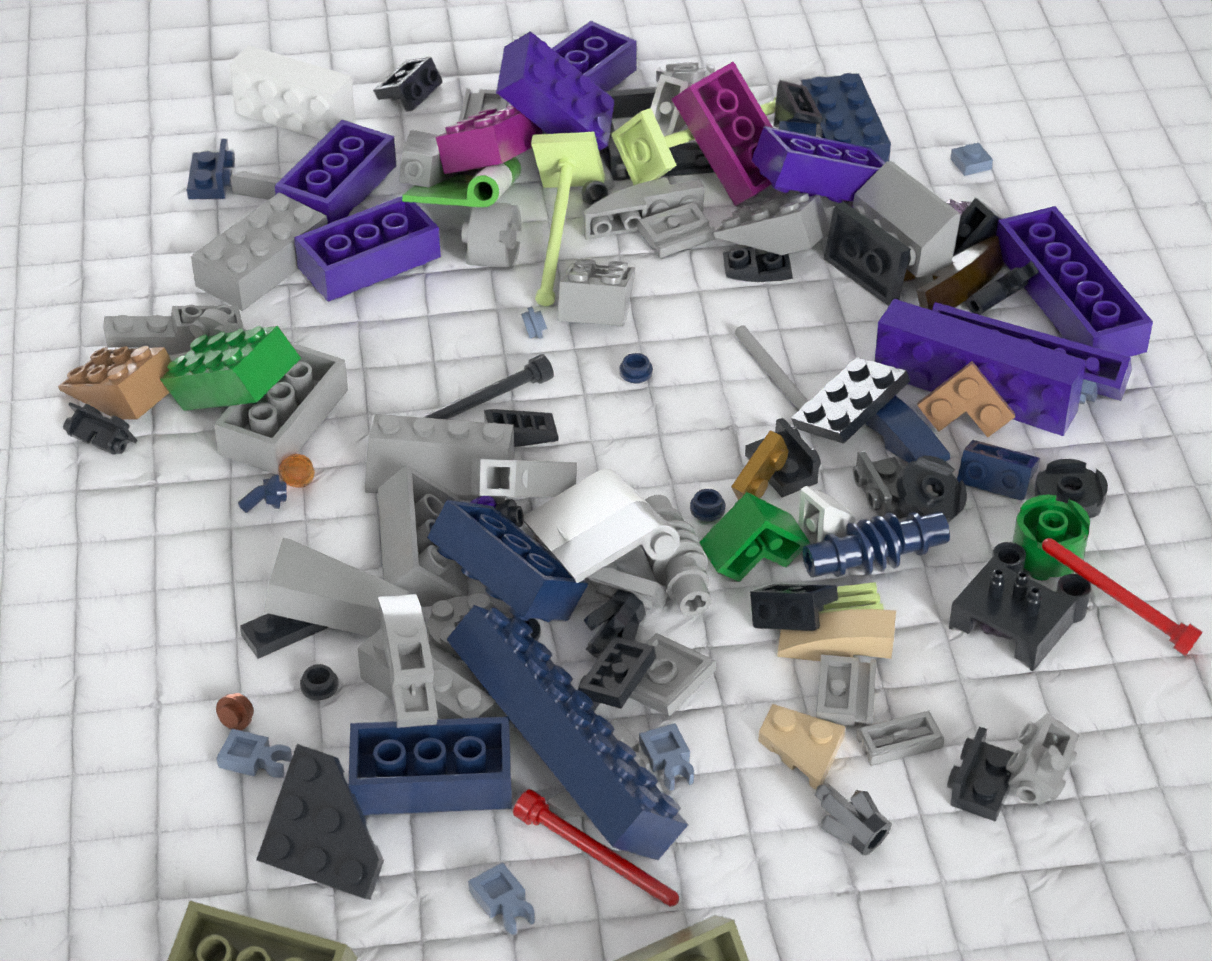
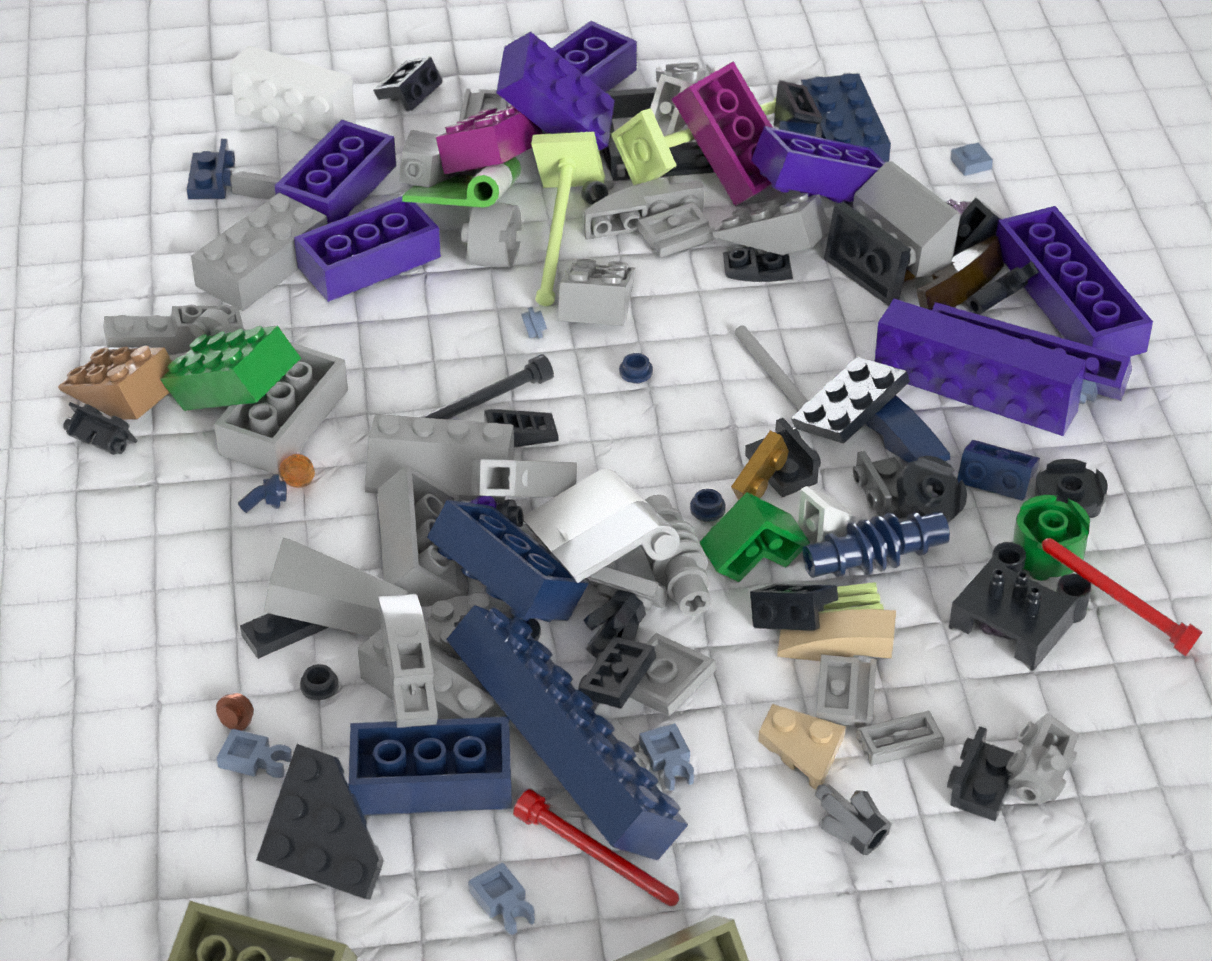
medium nougat plate [917,361,1015,438] -> none

